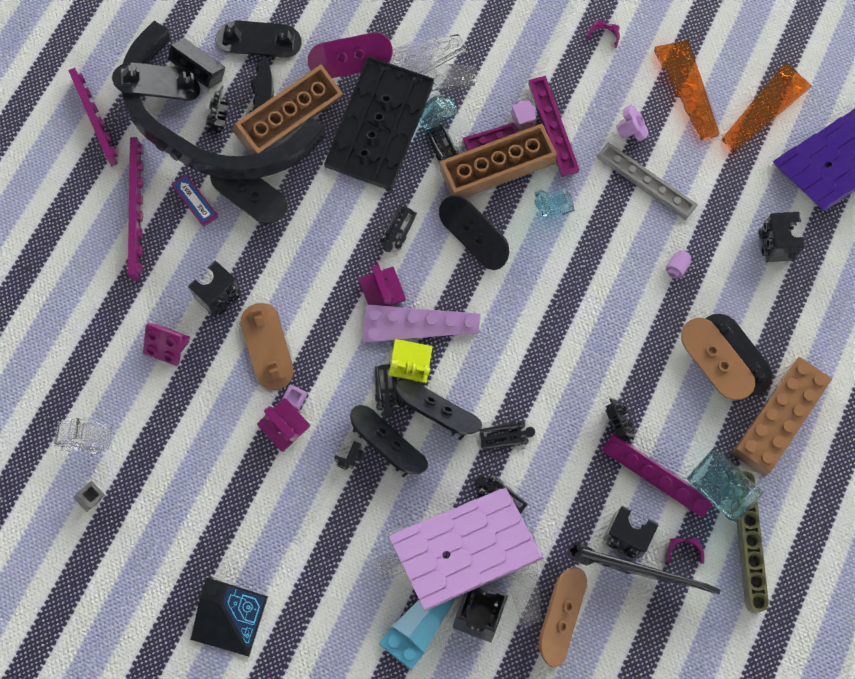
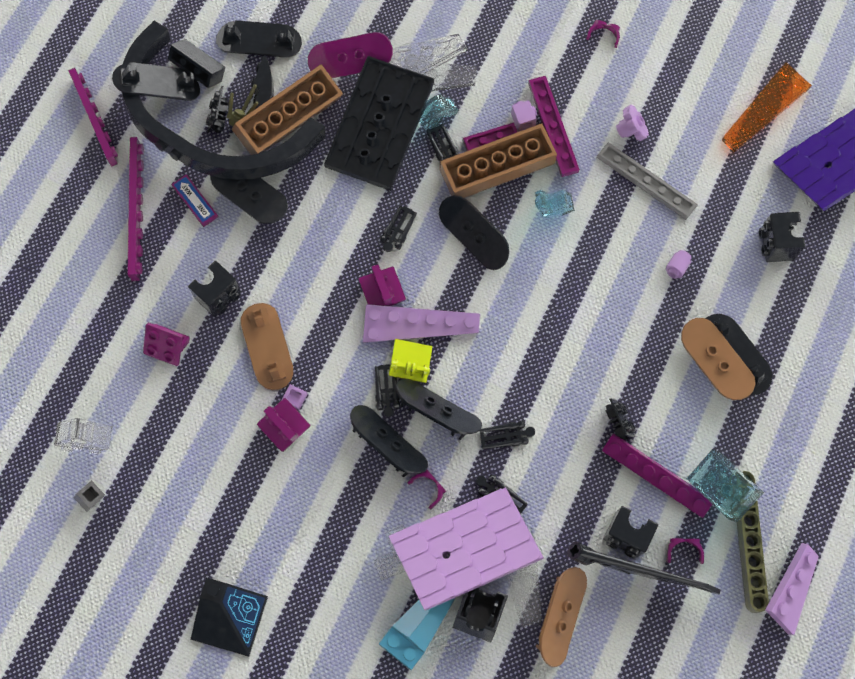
black bracket [334,441,364,470] -> none
clear orange wing [654,40,720,140] -> none
medium nougat brick [731,357,832,477] -> none
none -> olive plant [226,85,258,126]
none -> magenta cap [407,470,446,510]
none -> lavender wing [765,543,819,635]

